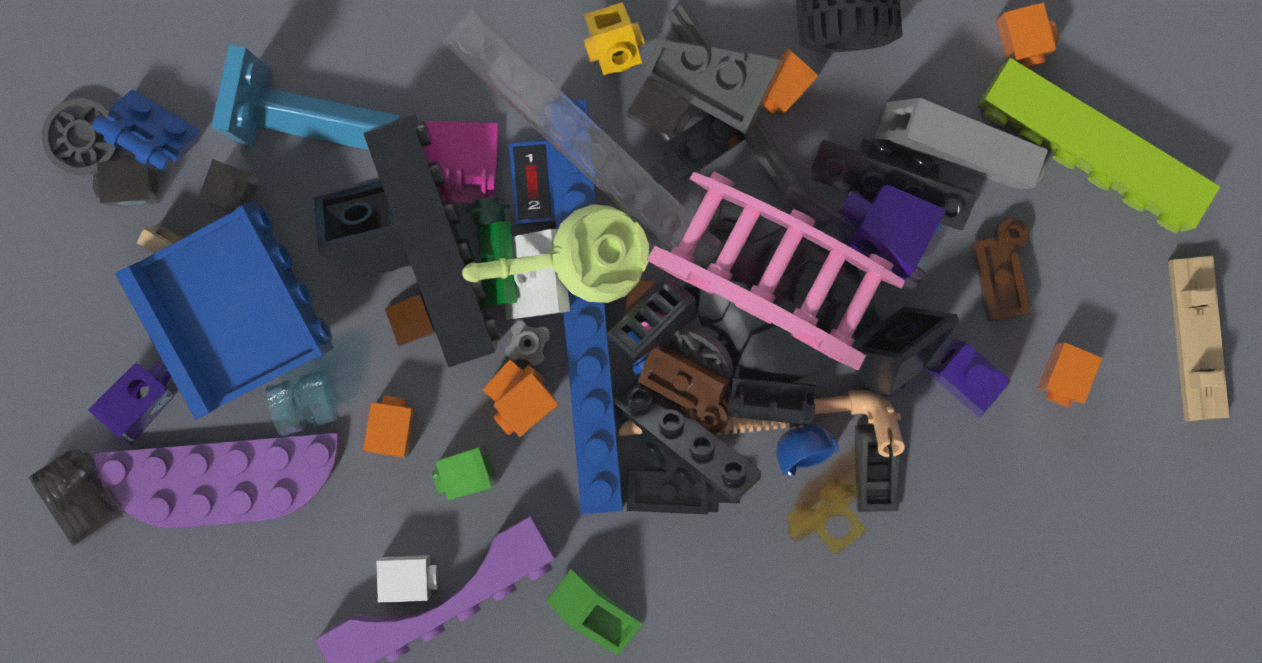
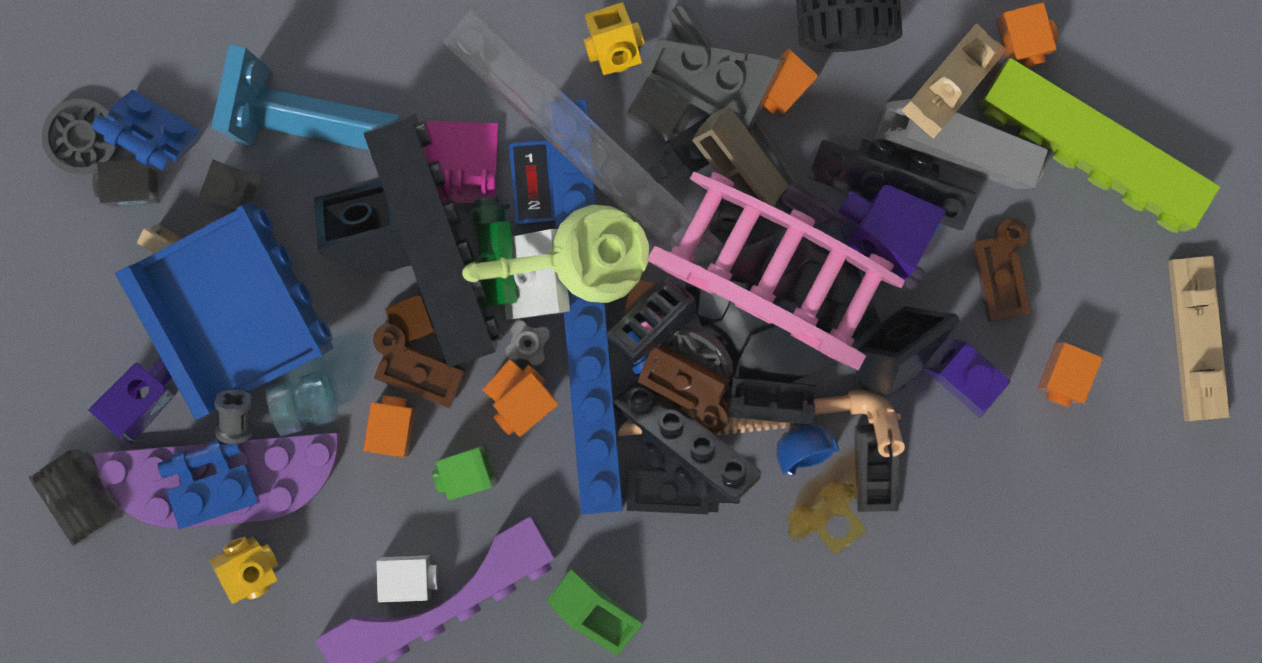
none -> blue plate [158,439,261,530]
none -> yellow brick [209,537,278,604]
none -> dark grey bush [215,390,253,444]
none -> reddish brown hinge [373,323,466,409]
none -> dark tan piece [692,106,789,216]
none -> tan hinge [901,23,1007,139]

